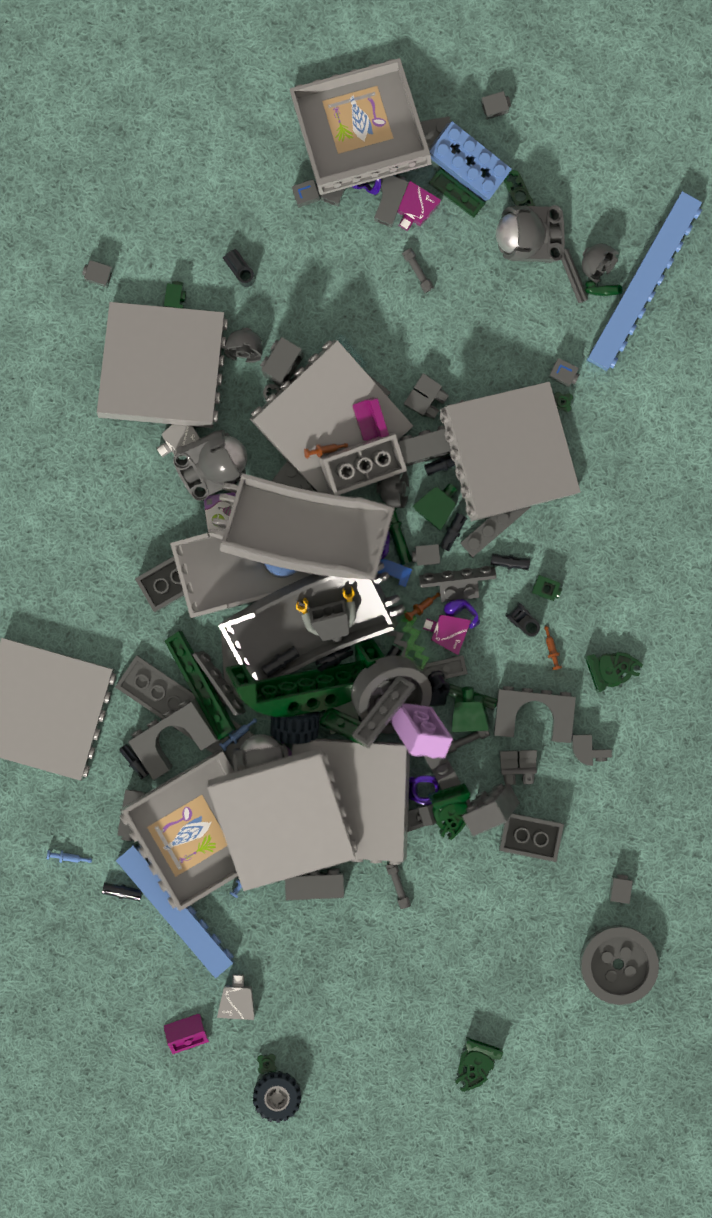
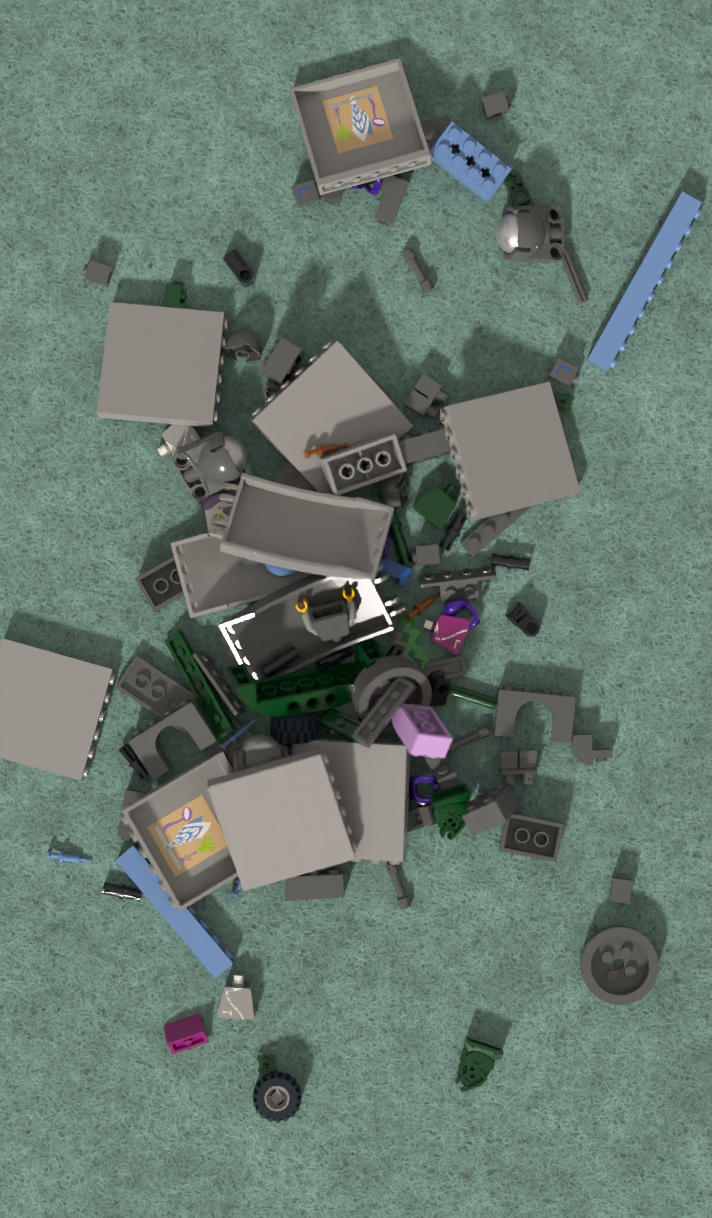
magenta panel [352,397,389,441] -> none
magenta torso [398,181,441,231] -> none
black pin [424,455,455,476] -> none
dark green tile [429,168,486,218] -> none
dark green torso [452,686,489,732] -> none
dark green brick [531,575,562,601] -> none
dark orange piece [544,626,562,670] -> none
dark grey cylinder [582,243,619,283] -> none
dark green arm [585,281,623,296] -> none
dark green piece [585,652,643,693] -> none

